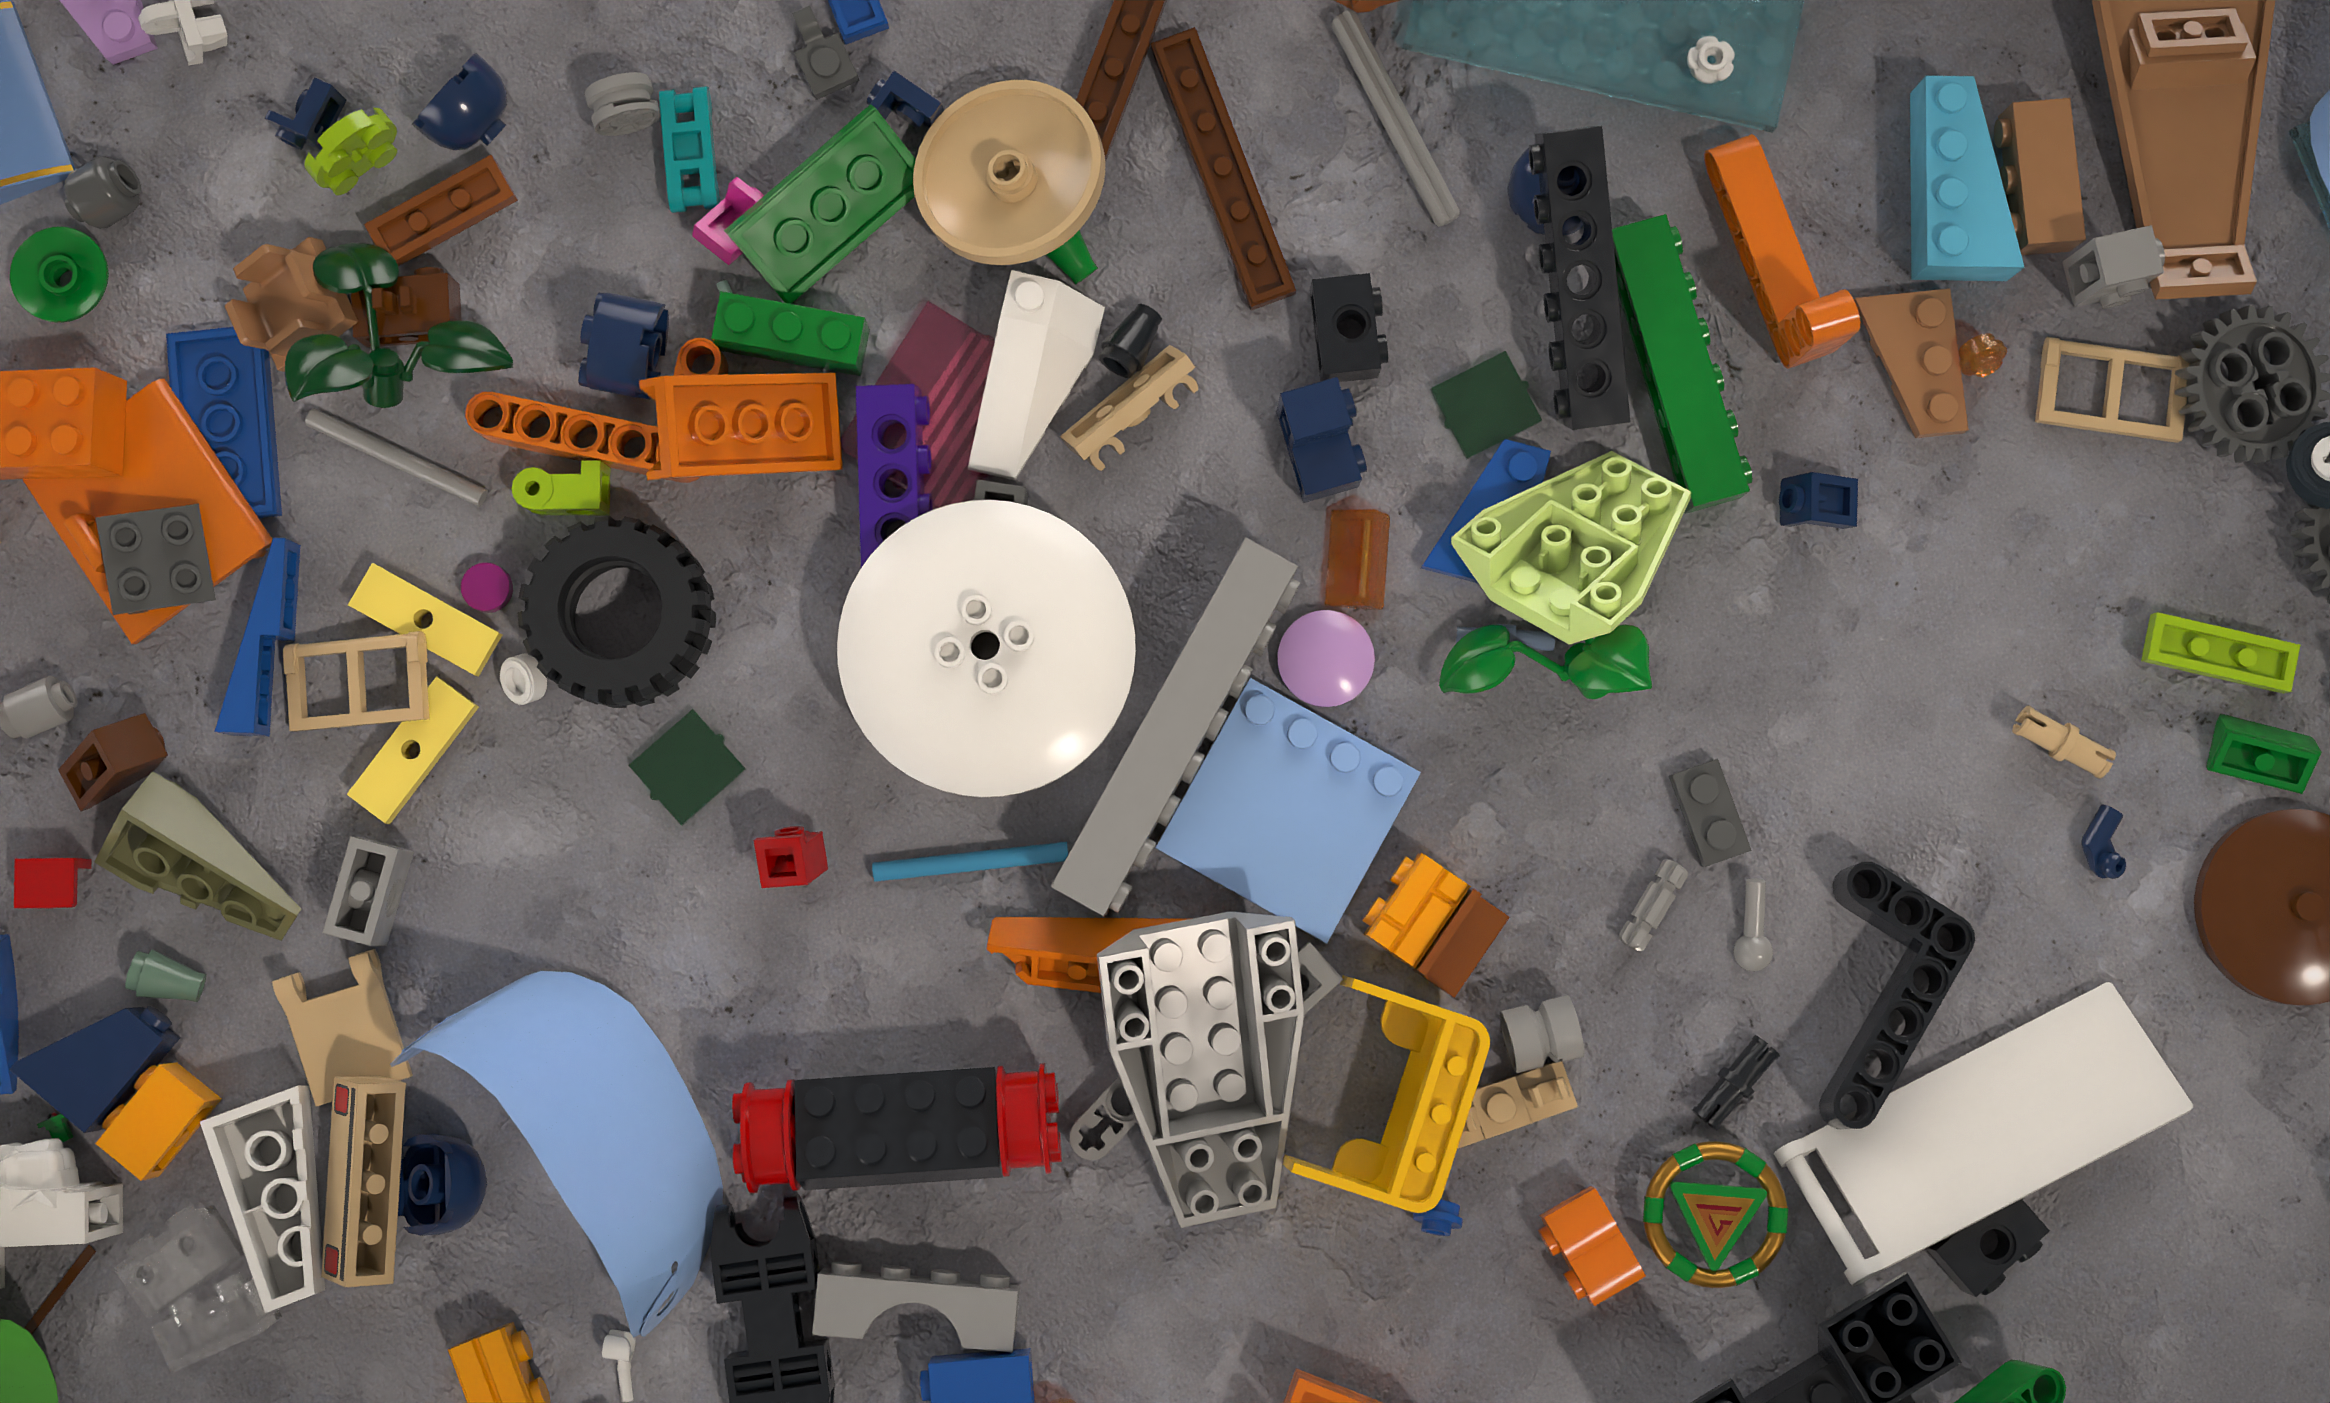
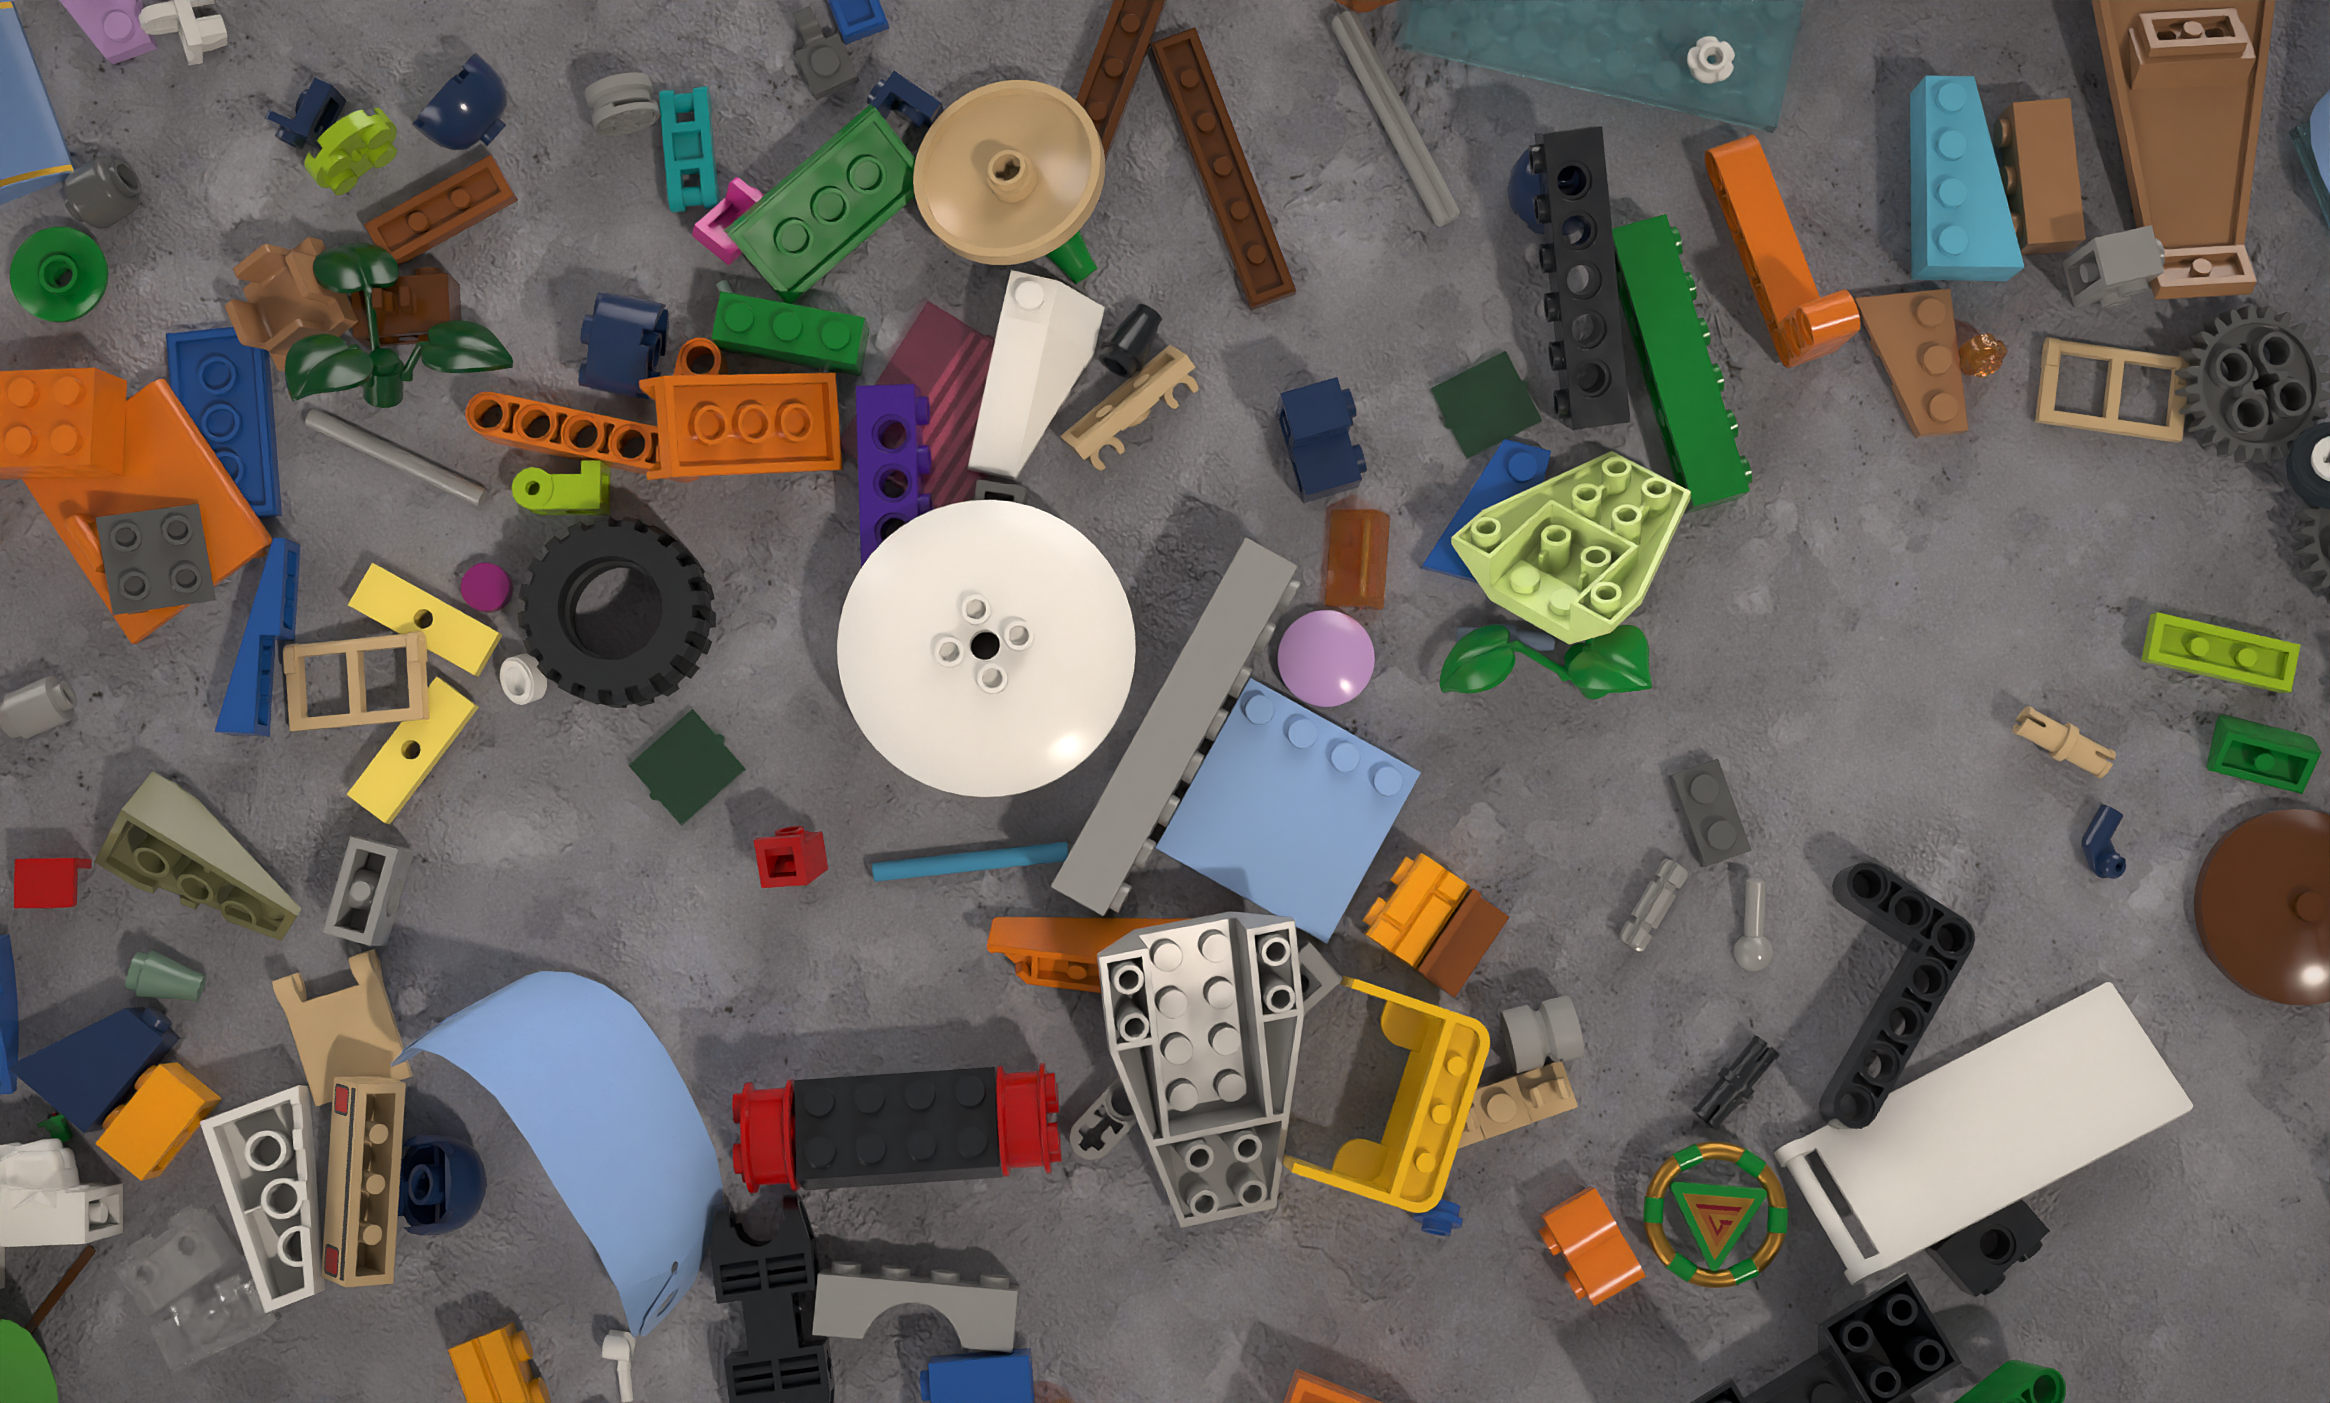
reddish brown slope [58,713,168,812] -> none
black brick [1310,273,1388,382] -> none
dark blue bracket [1779,472,1858,529] -> none

